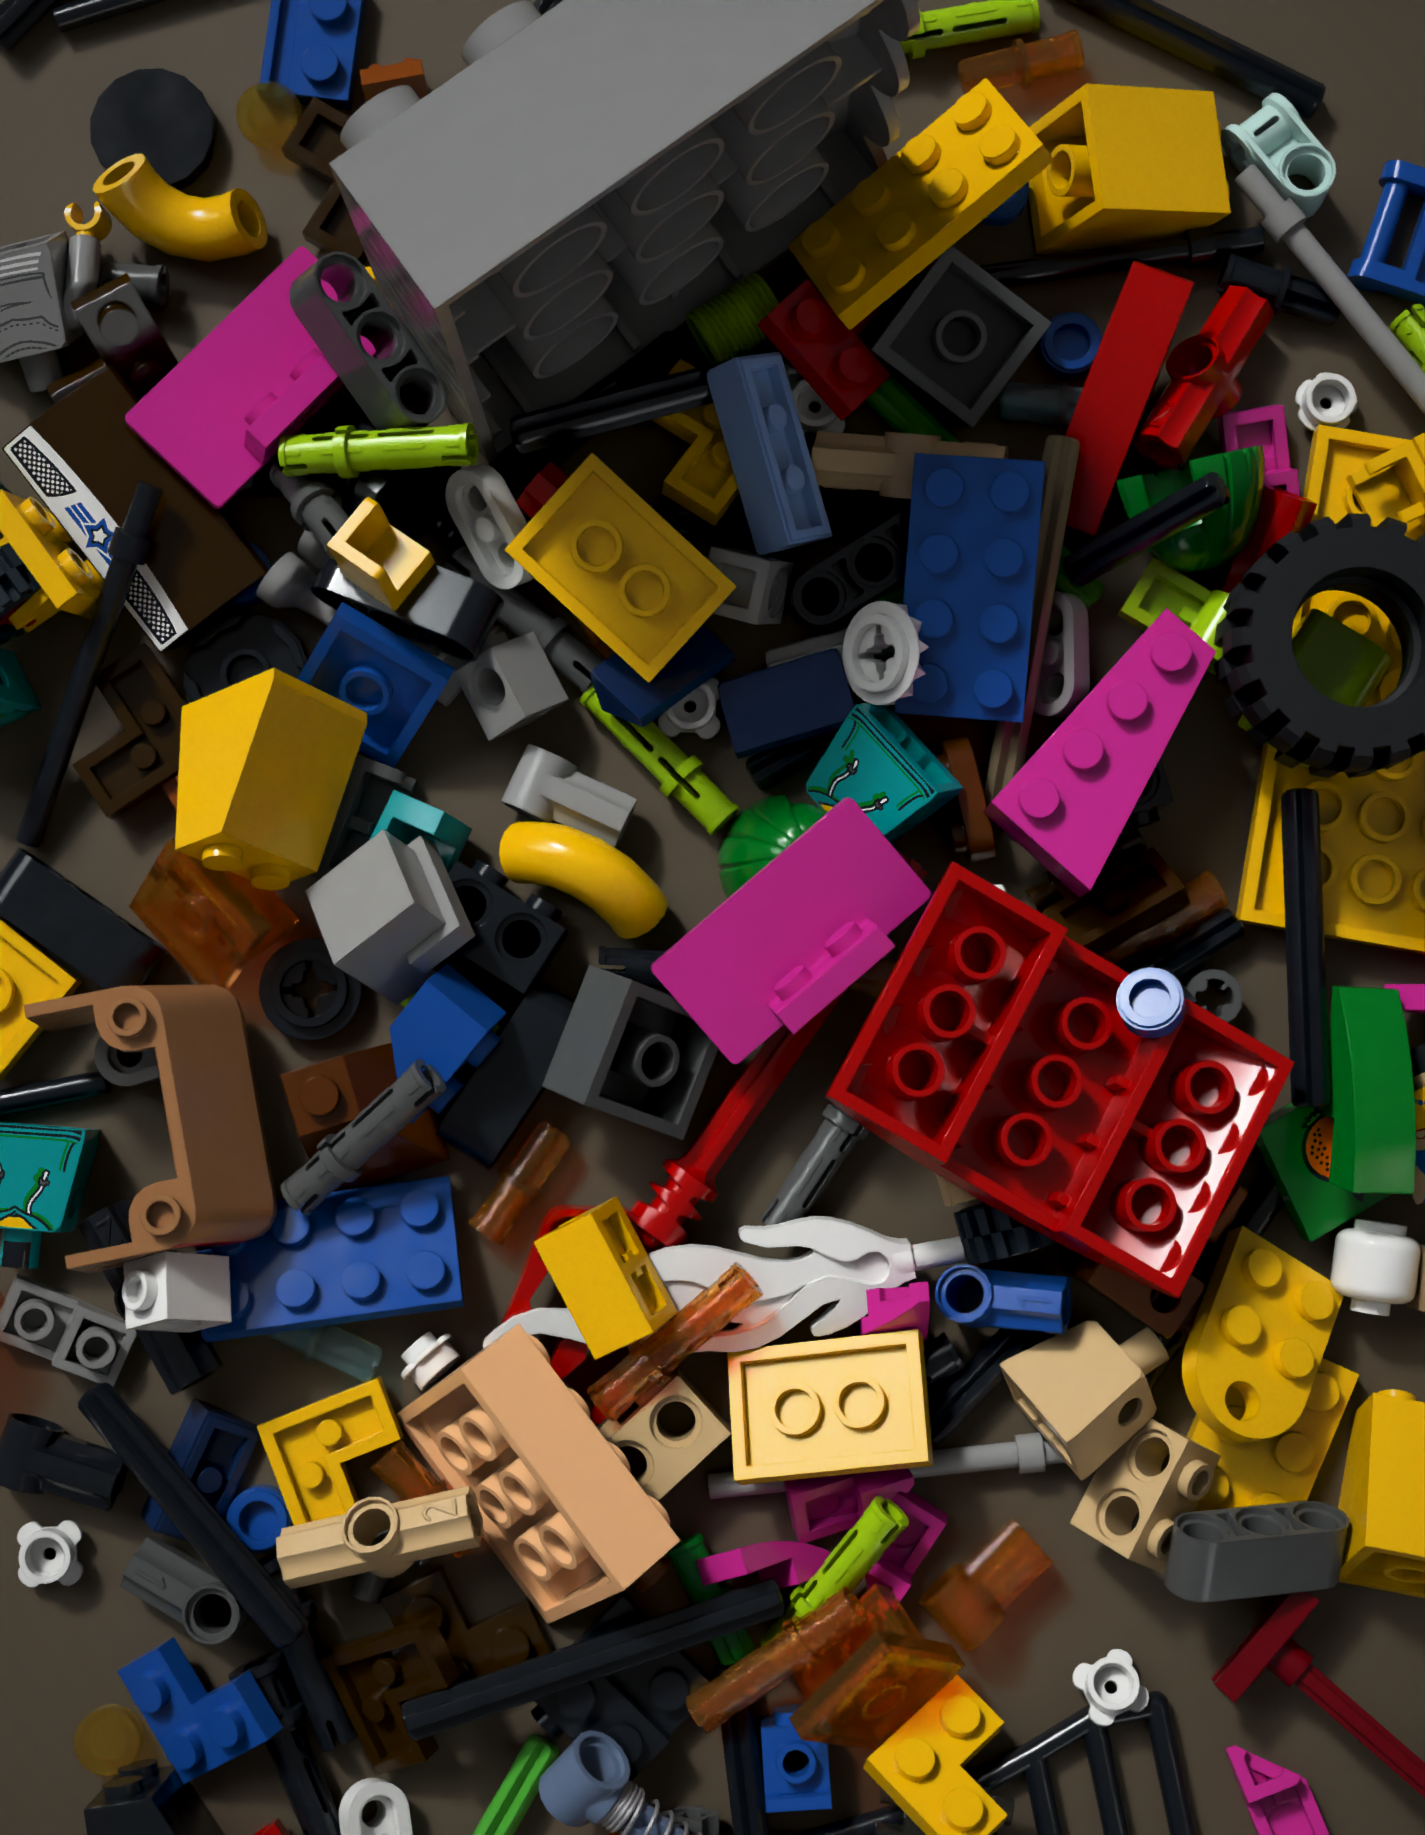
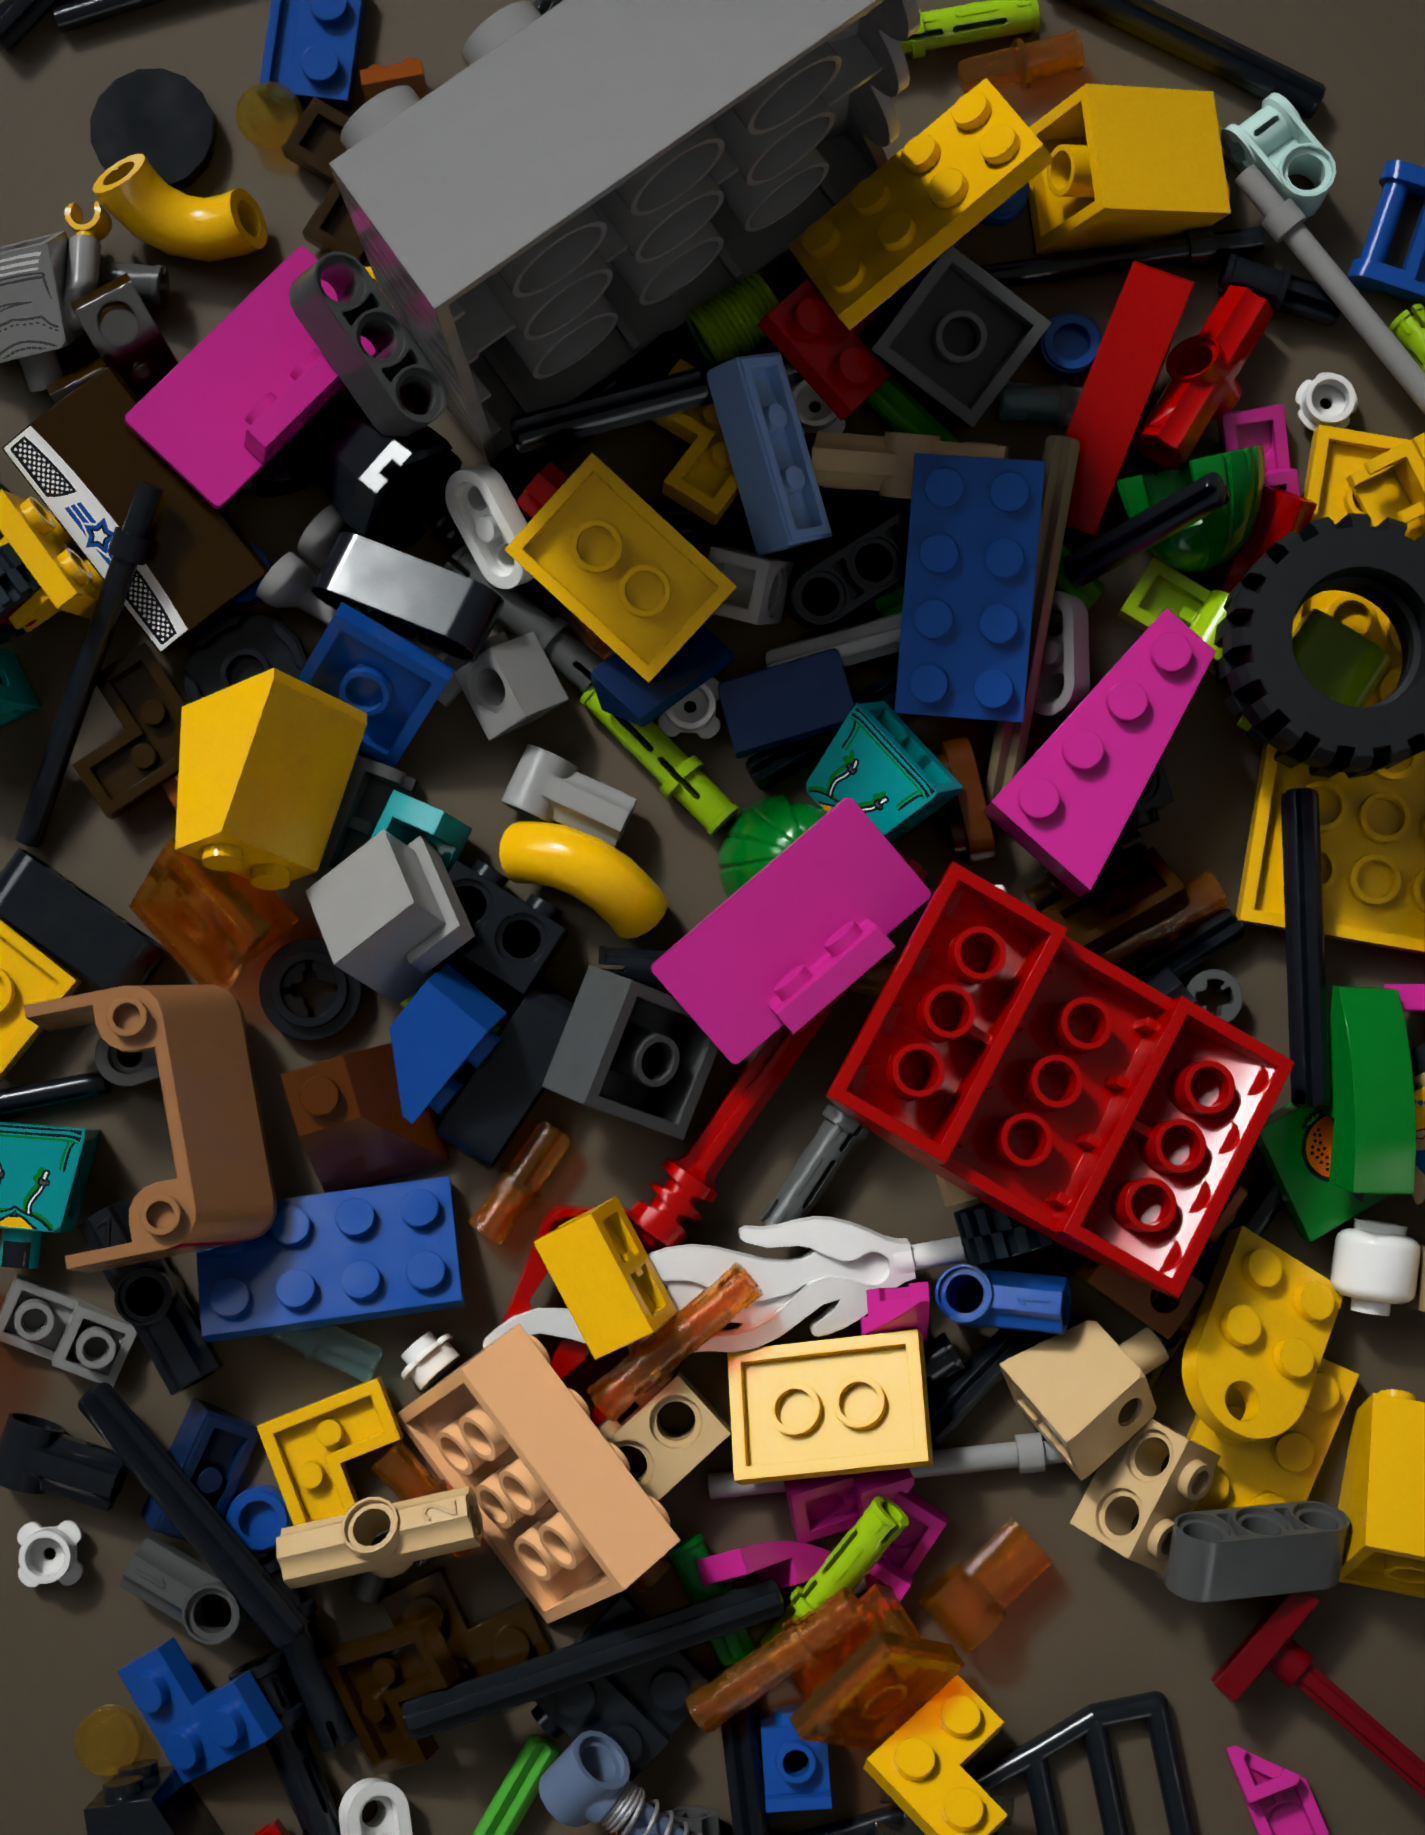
white brick [122,1251,232,1333] -> none
dark grey pin [269,463,349,561] -> none
lime pin [278,423,479,479] -> none
dark grey pin [281,1059,446,1215] -> none
yellow panel [327,497,435,612] -> none
white gear [842,601,929,705] -> none
white plate [1072,1649,1149,1727] -> none
tile [1116,967,1186,1038] -> none

